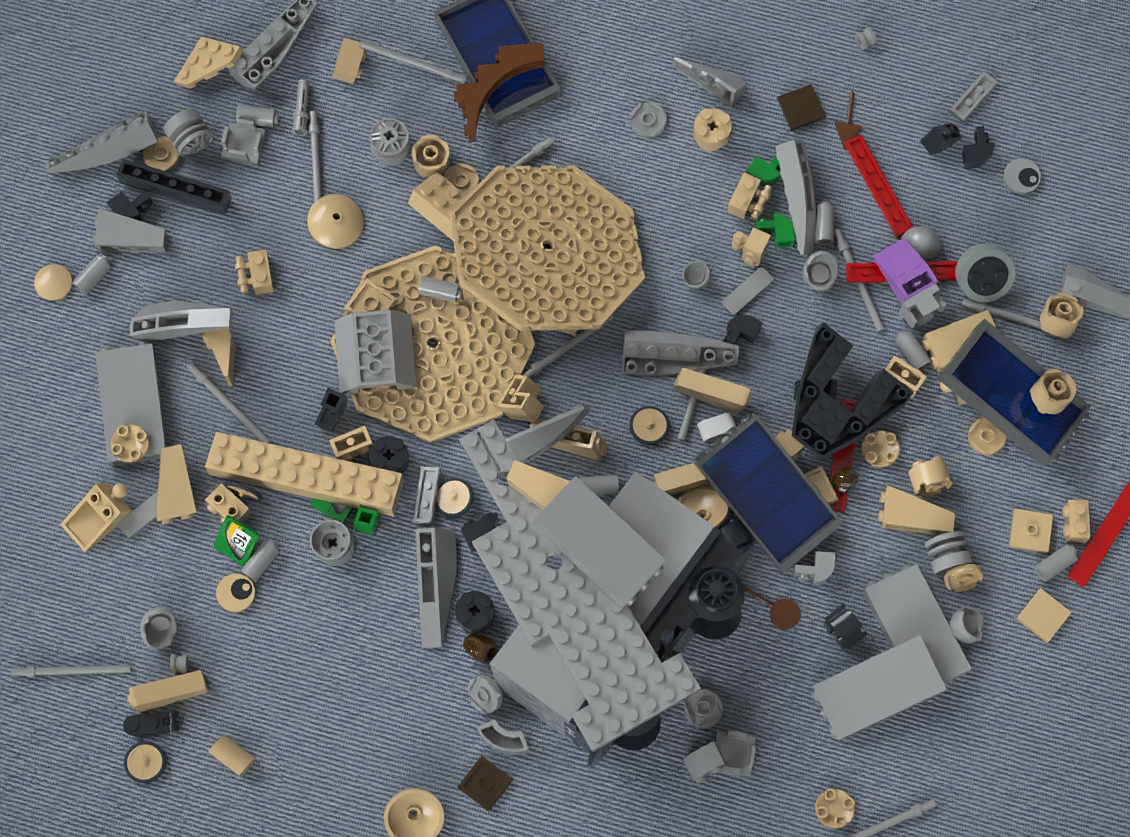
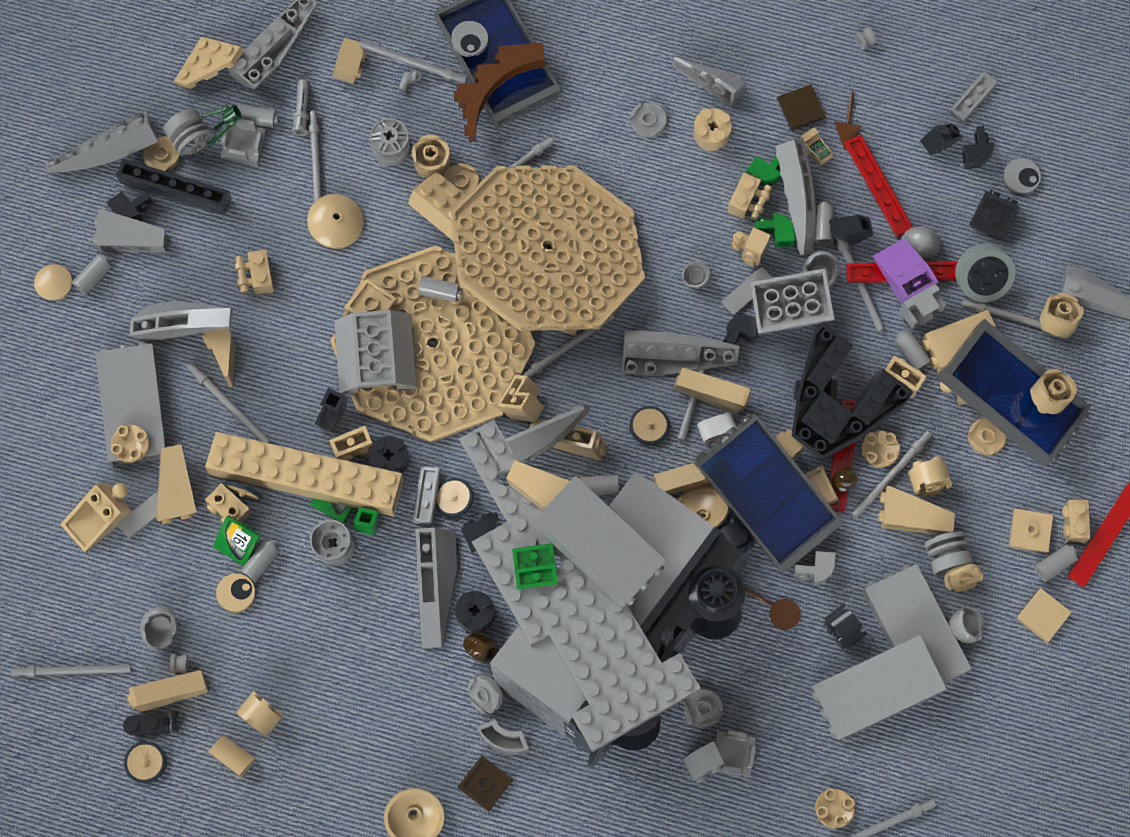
none -> dark green plant [201,105,242,147]
none -> tan brick [236,691,284,737]
none -> light grey arm [398,70,422,93]
none -> light grey tile [451,21,488,57]
none -> green slope [512,543,558,590]
none -> light grey slope [750,268,835,335]
none -> tan leg [800,127,833,166]
none -> black slope [829,215,873,244]
none -> light grey bar [851,431,932,519]
none -> black plate [969,189,1020,241]

